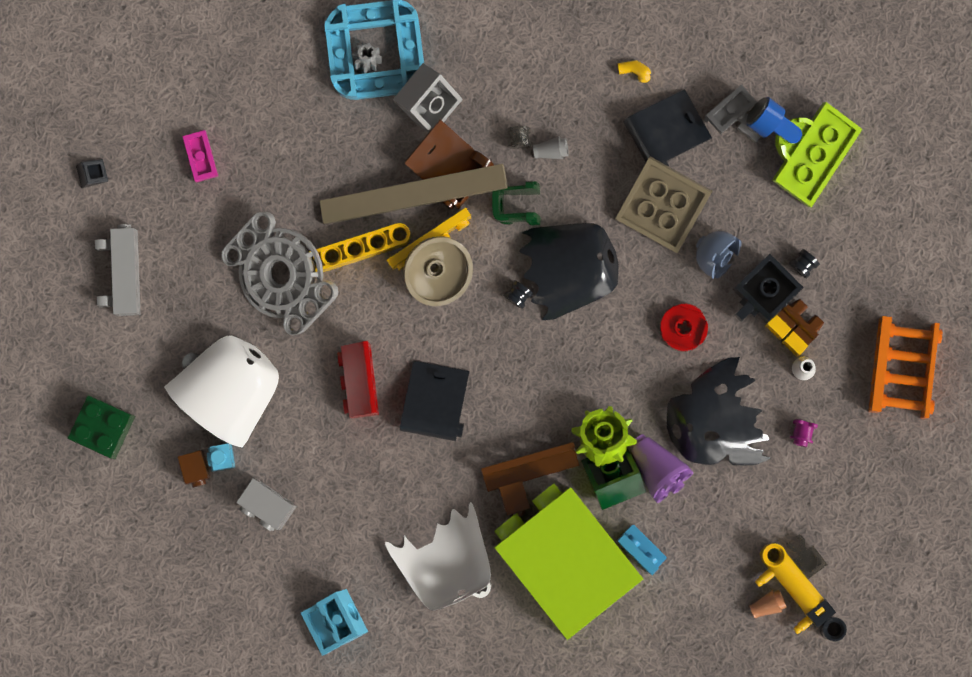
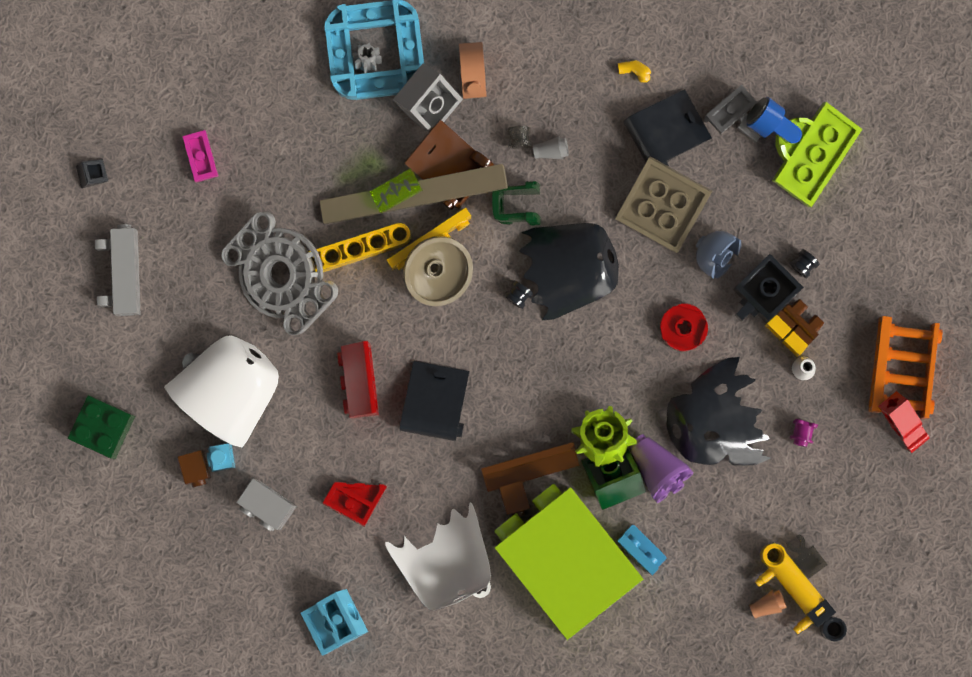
none -> red wing [323,482,387,527]
none -> clear neon green tile [369,169,423,213]
none -> nougat brick [459,42,487,99]
none -> piece [878,391,930,453]

